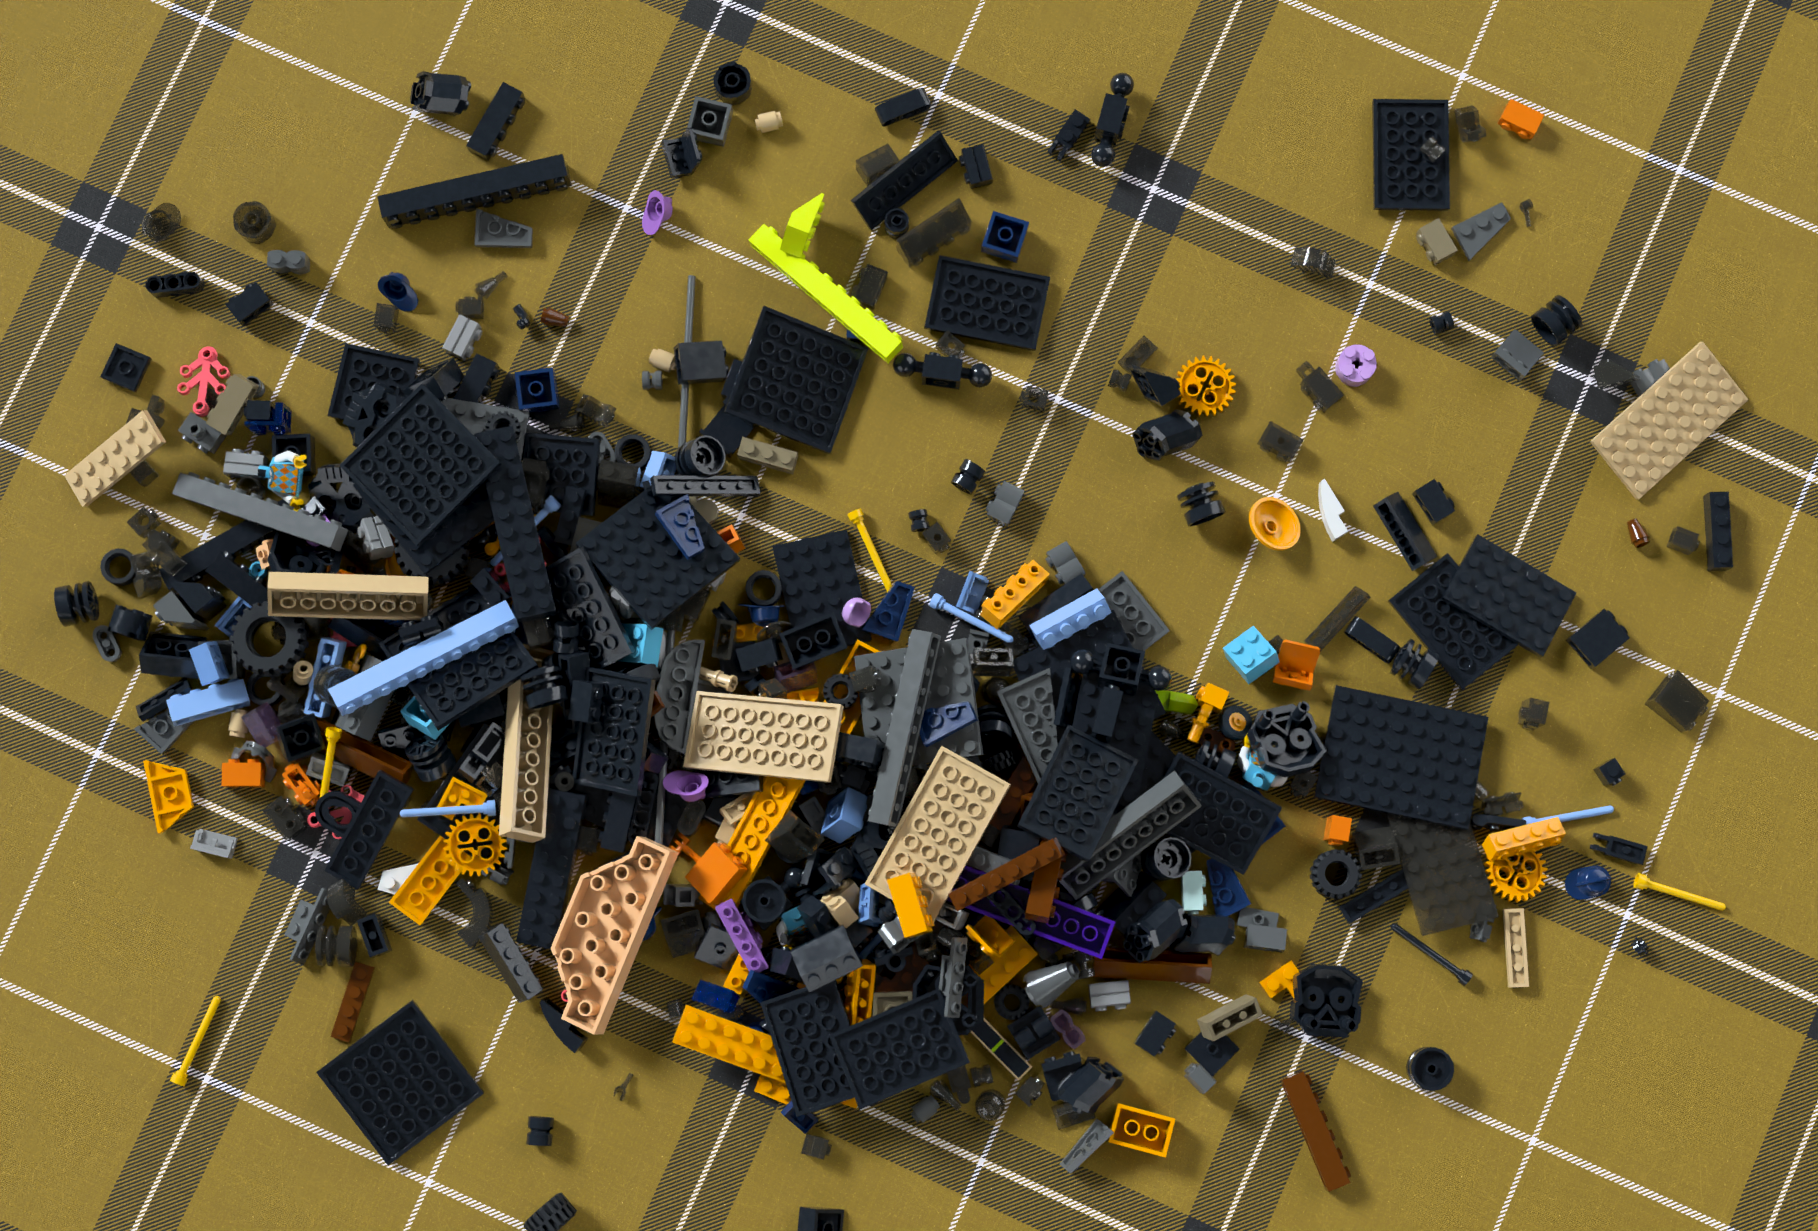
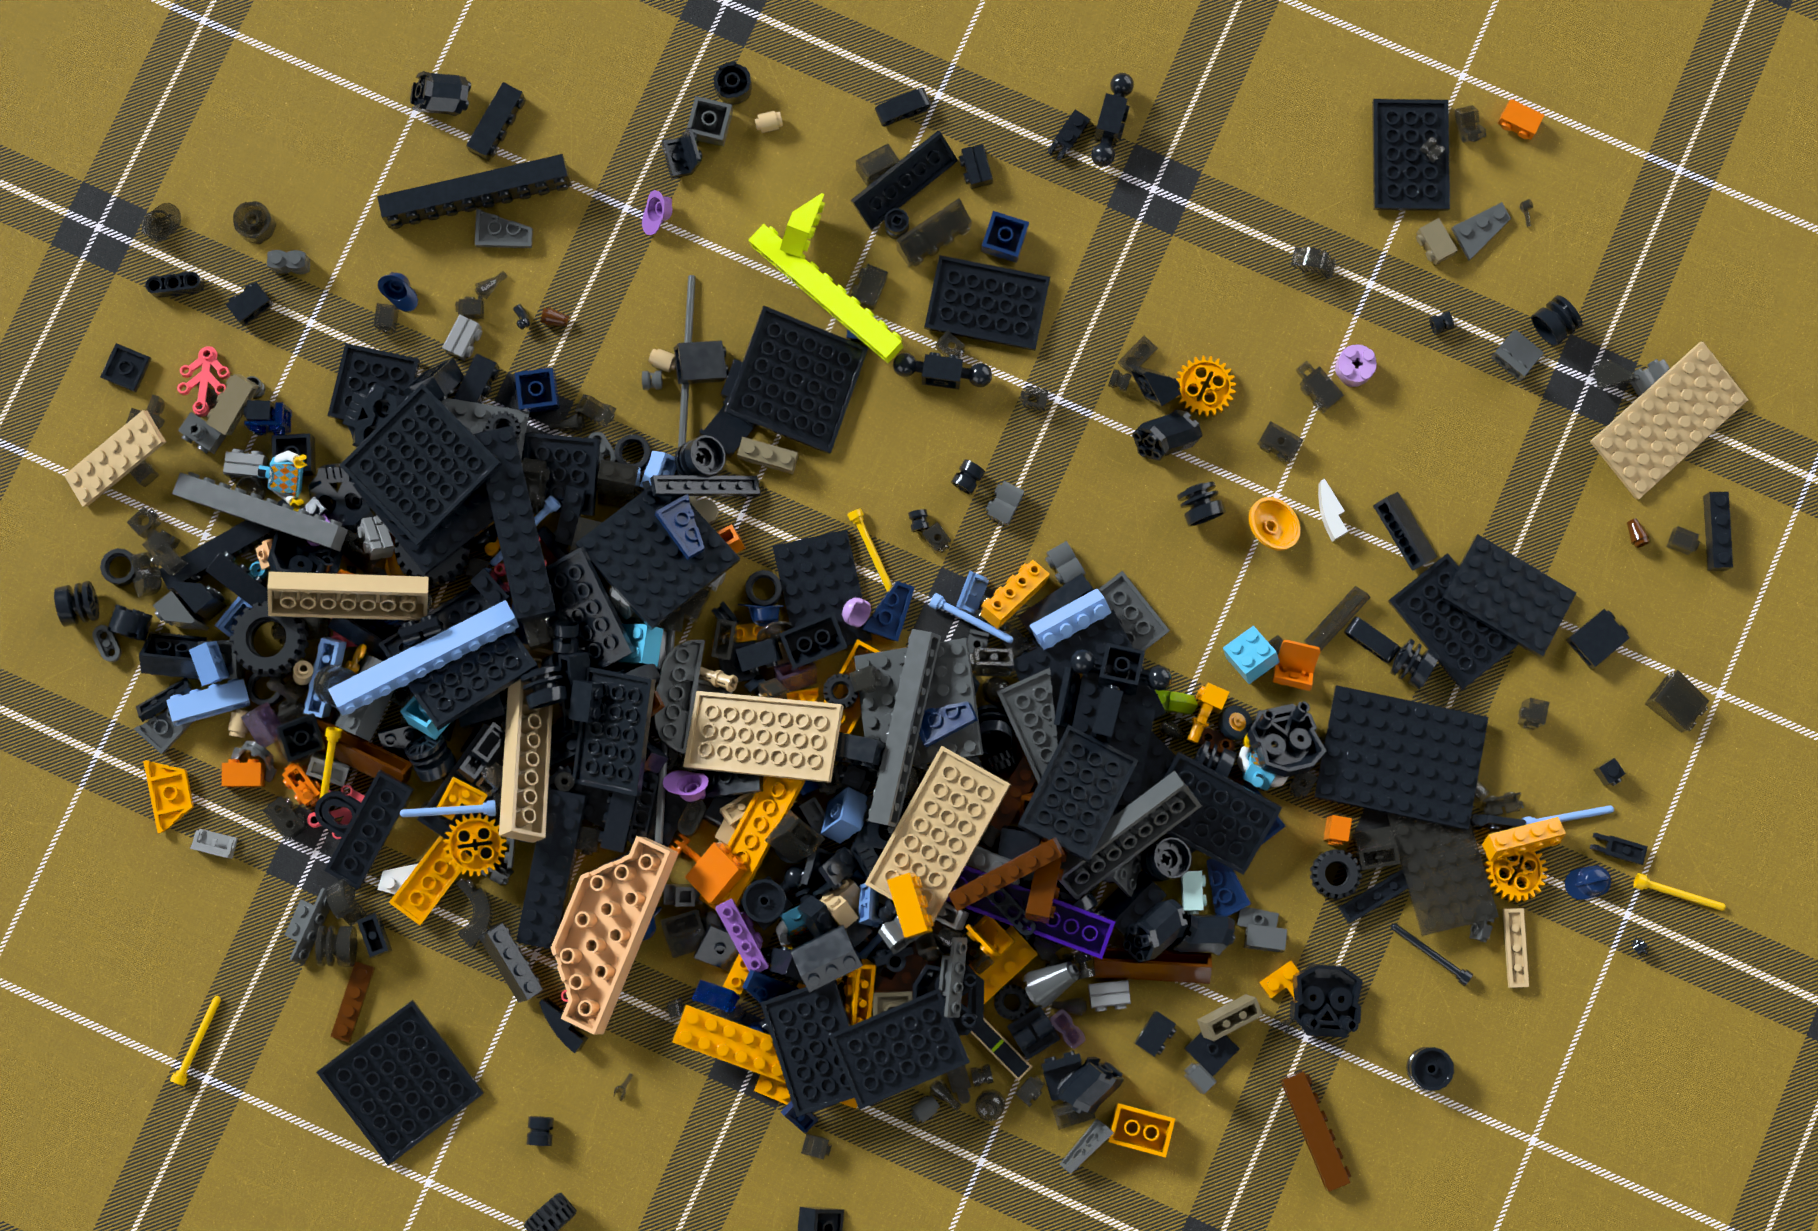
black brick [1412,479,1455,526] -> none

